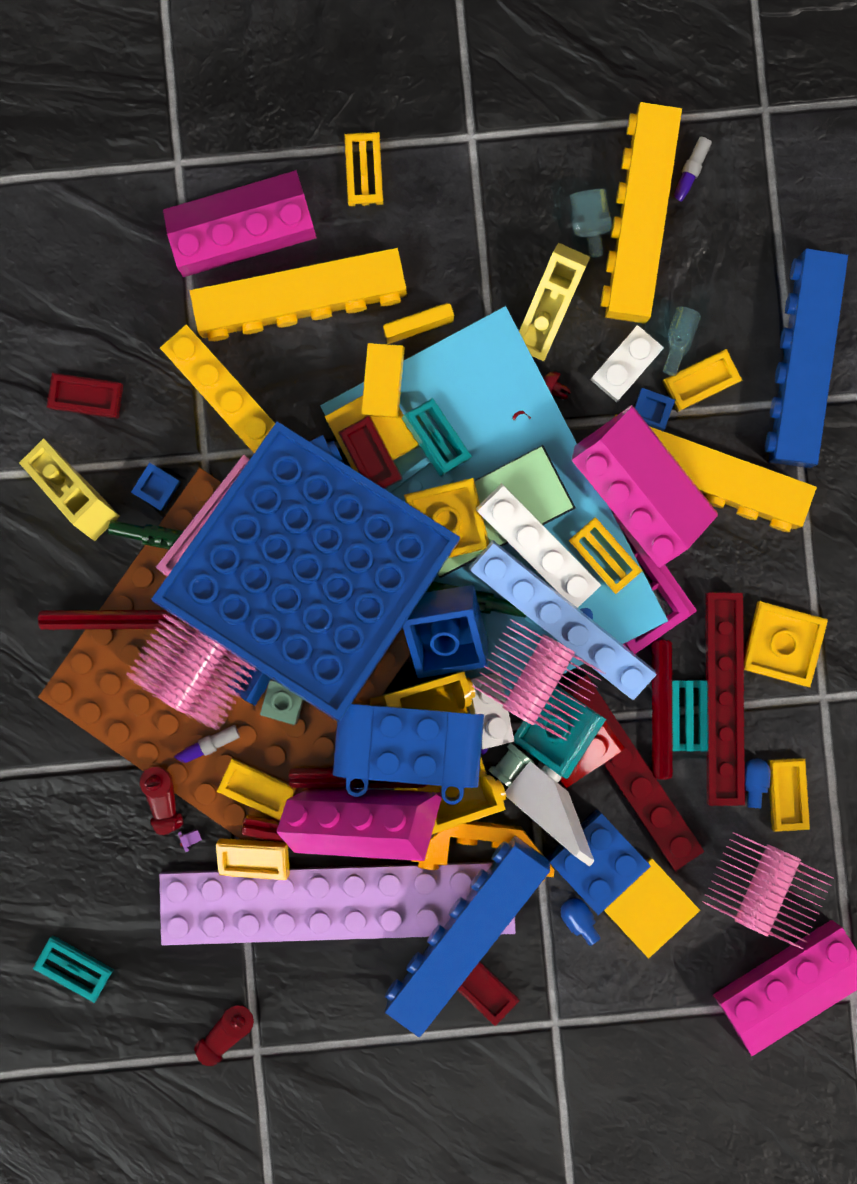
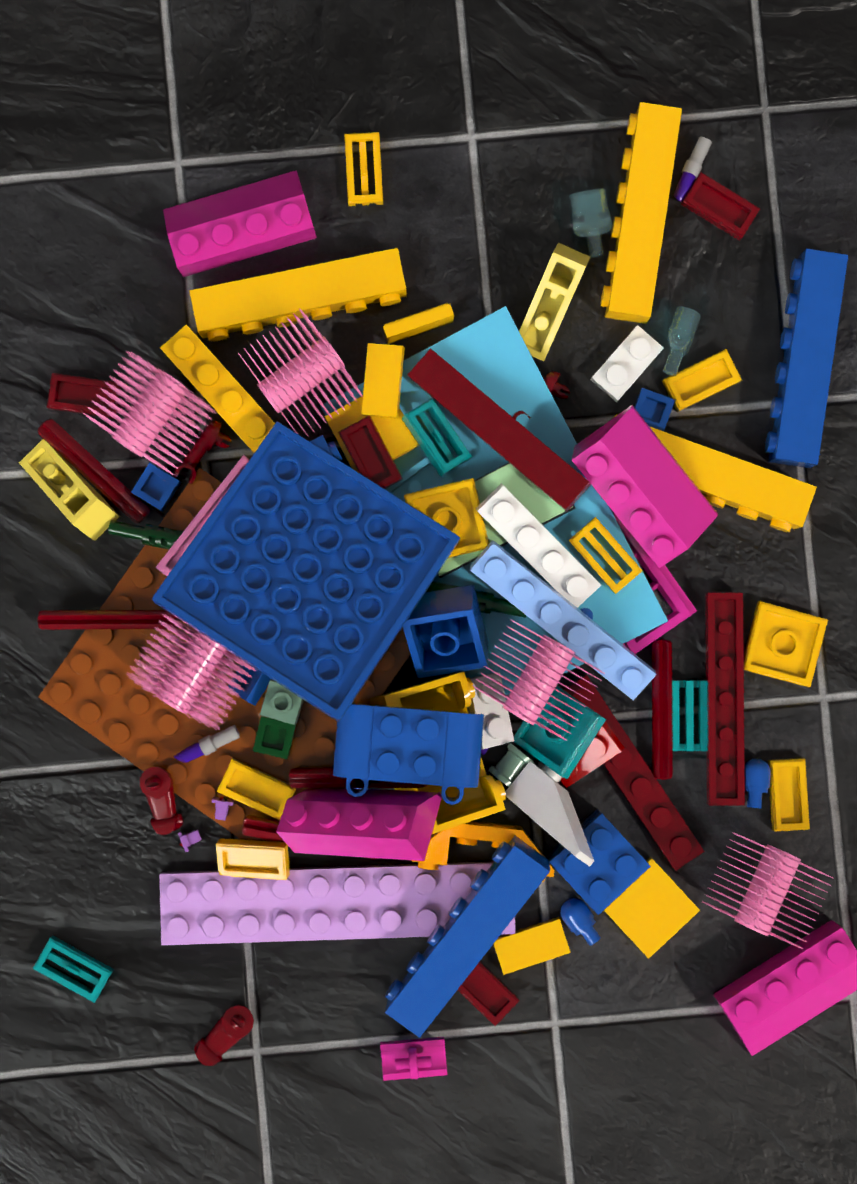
none -> dark red axle [37,419,150,524]
none -> bright pink piece [83,351,216,475]
none -> dark red piece [173,420,232,484]
none -> medium lavender piece [211,796,234,821]
none -> bright pink piece [238,308,363,436]
none -> dark green plate [253,716,297,759]
none -> dark pink hips [380,1037,447,1081]
none -> dark red tile [407,348,591,512]
none -> yellow tile [494,917,571,975]
none -> dark red tile [681,172,760,241]

